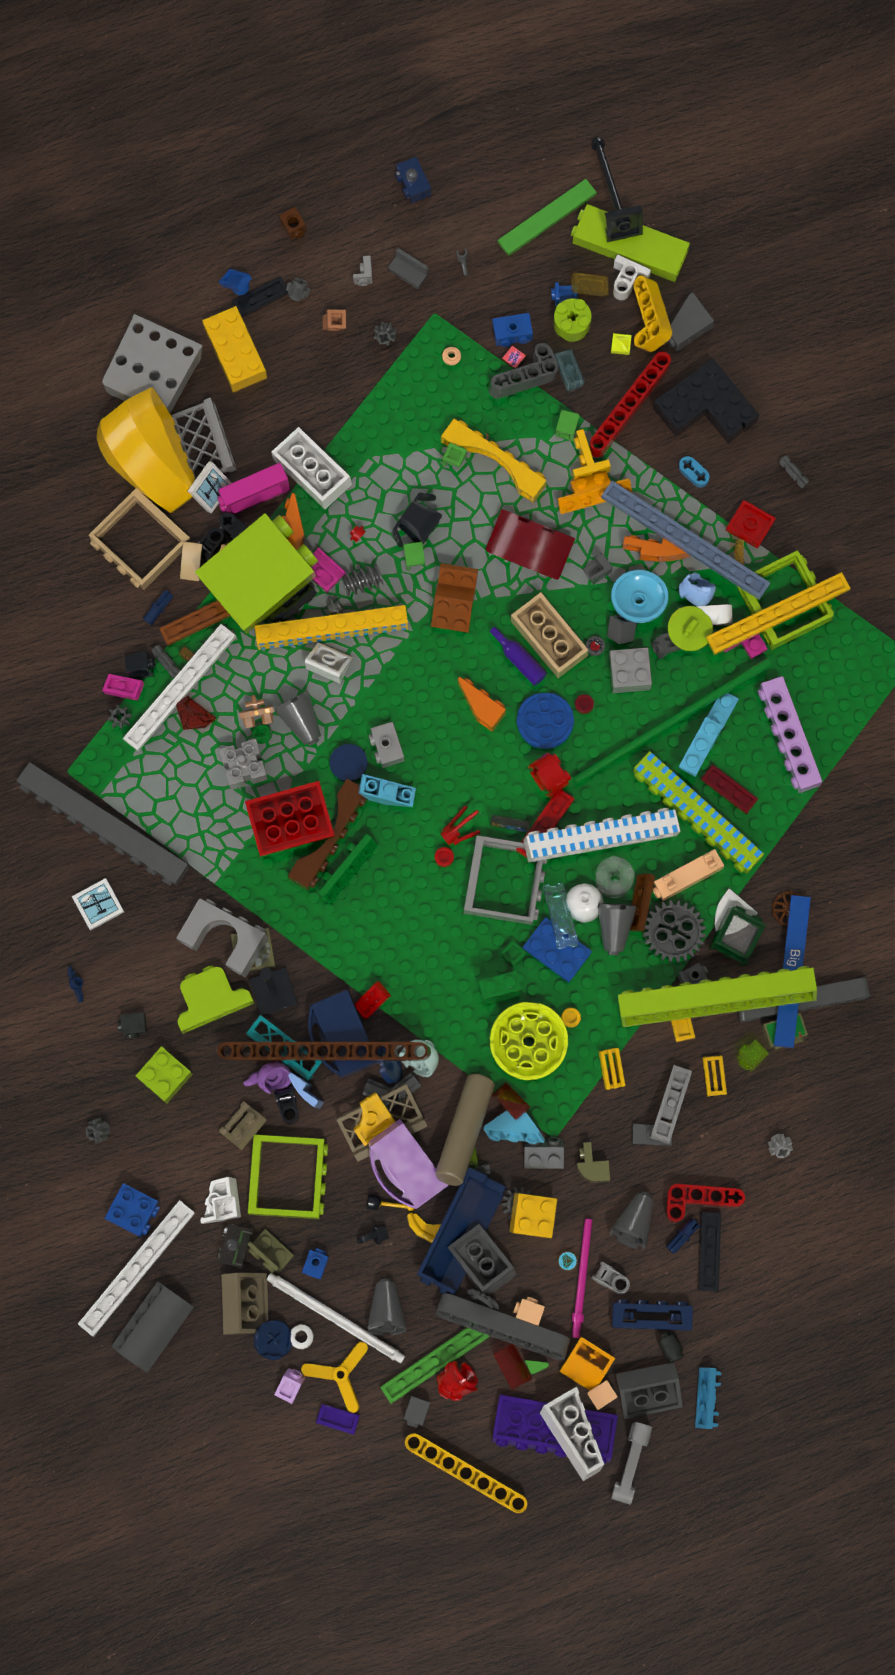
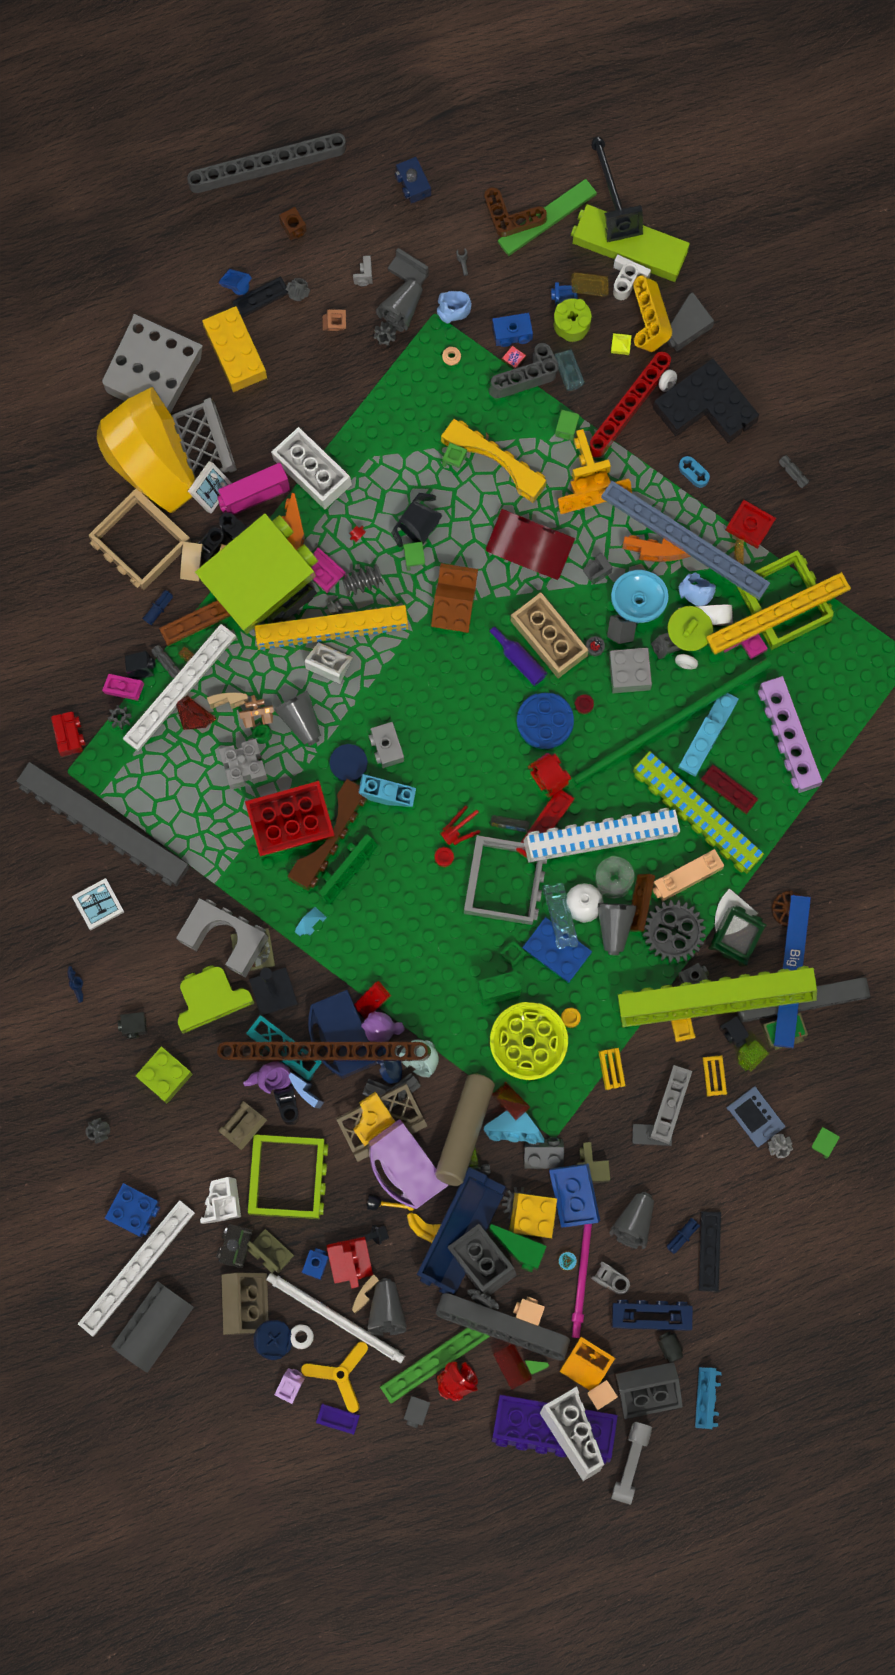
yellow beam [405,1434,527,1513] -> none
orange slope [458,677,506,732] -> none
red beam [666,1184,745,1223] -> none
none -> red brick [51,712,85,757]
none -> dark grey beam [187,133,346,193]
none -> tan slope [207,693,249,709]
none -> medium azure slope [295,907,327,936]
none -> red bracket [326,1237,373,1289]
none -> tan slope [352,1275,379,1314]
none -> medium lavender hair [361,1012,405,1042]
none -> dark grey cone [376,279,423,332]
none -> light blue hair [437,291,472,324]
none -> reddish brown beam [484,188,547,237]
none -> green slope [489,1224,547,1272]
none -> blue plate [549,1164,600,1228]
none -> white piece [659,370,677,392]
none -> white piece [675,654,698,669]
none -> black brick [719,1016,749,1048]
none -> sand blue container [726,1086,786,1148]
none -> bright green panel [812,1127,840,1159]

